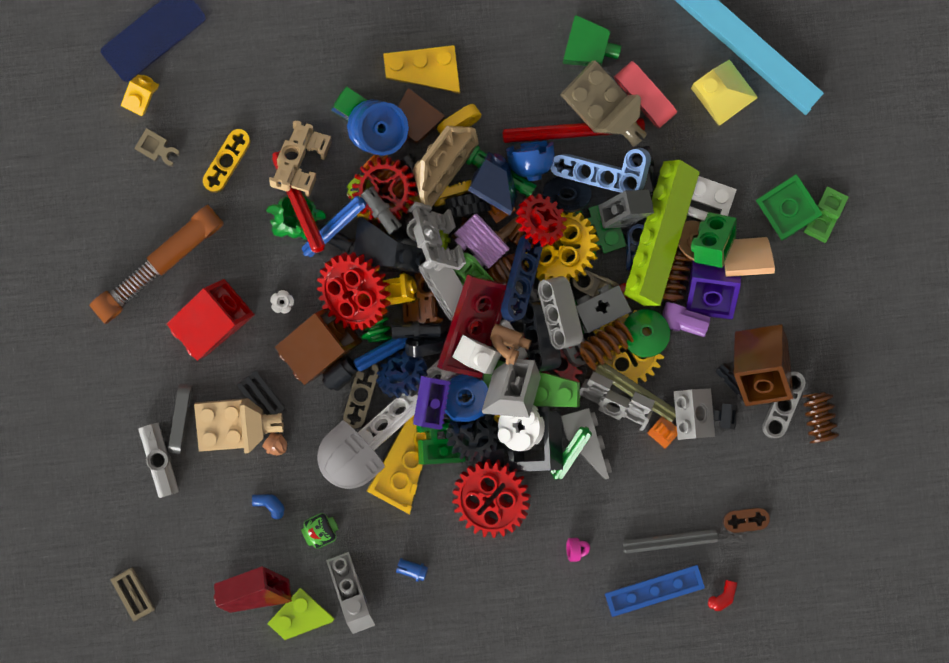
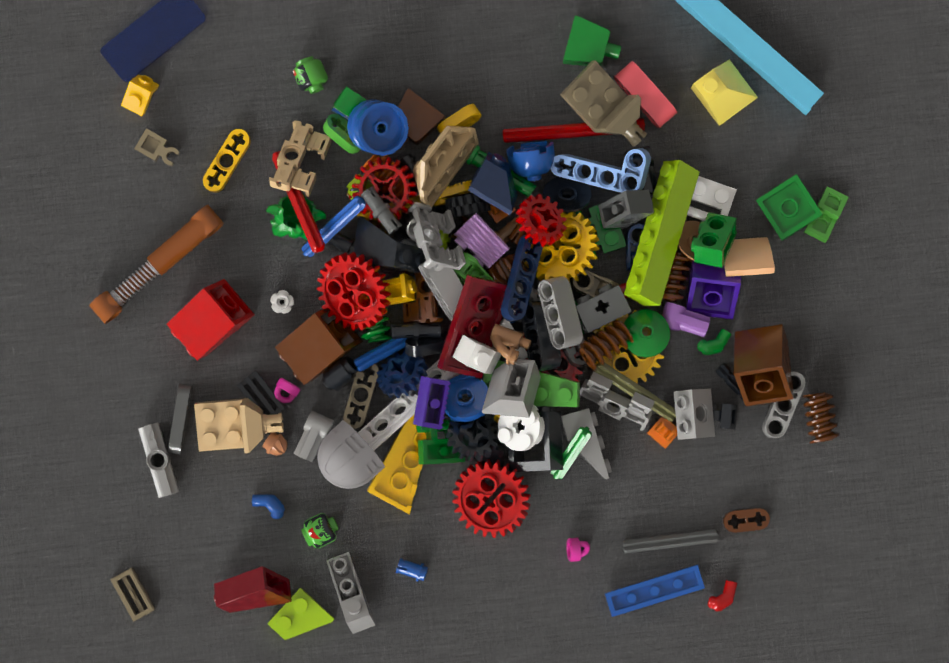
yellow wing [383,45,460,94] -> none
none -> dark pink tile [274,378,300,403]
none -> bright green head [293,56,328,94]
none -> light grey piece [294,410,334,462]
none -> bright green beam [323,114,361,154]
none -> green arm [697,328,732,356]

